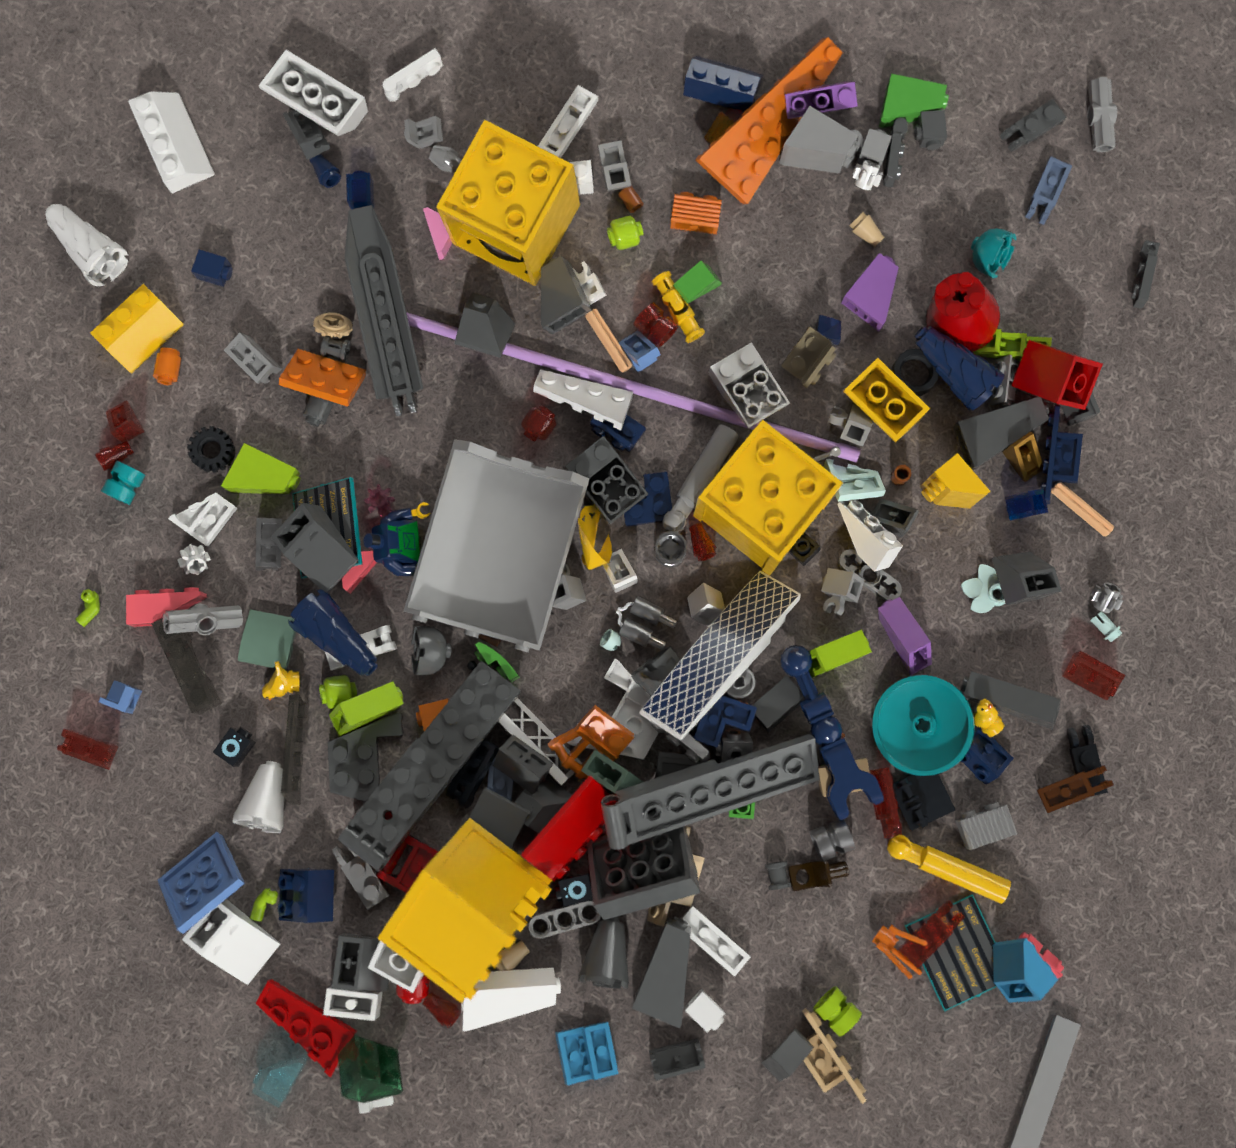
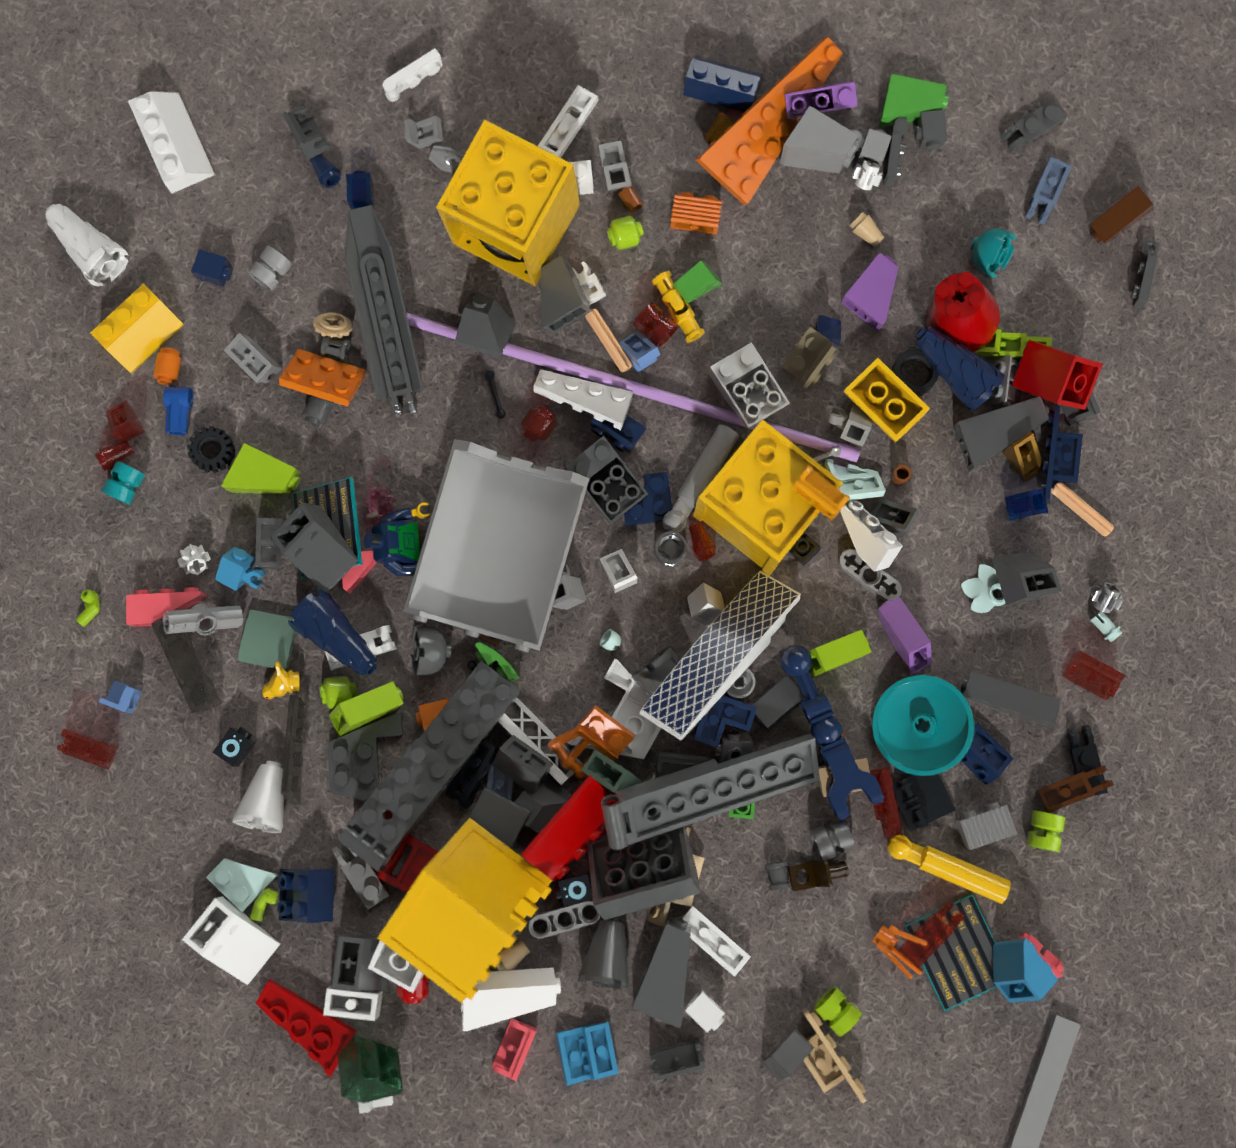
medium blue plate [157,832,245,934] -> none
white wing [168,493,237,547] -> none
clear light blue slope [252,1054,309,1108] -> none
white slope [259,50,368,136] -> none
clear red cone [422,992,461,1028] -> none
bright pink slope [423,207,452,260] -> none
yellow piece [578,505,612,570] -> none
flat silver piece [616,596,677,650] -> none
light grey hinge [650,721,710,763] -> none
light grey brick [821,568,864,616] -> none
yellow slope [920,453,991,509] -> none
yellow animal [973,699,1005,737] -> none
light grey piece [1087,77,1117,152] -> none
none -> blue piece [163,387,194,435]
none -> light aqua wing [206,858,278,912]
none -> dark azure brick [215,546,266,591]
none -> light grey wheel [247,246,292,292]
none -> black hinge [485,371,506,419]
none -> coral hinge [492,1018,537,1081]
none -> light orange hinge [791,466,850,520]
none -> lime wheel [1026,810,1066,853]
none -> reddish brown slope [1089,186,1154,245]

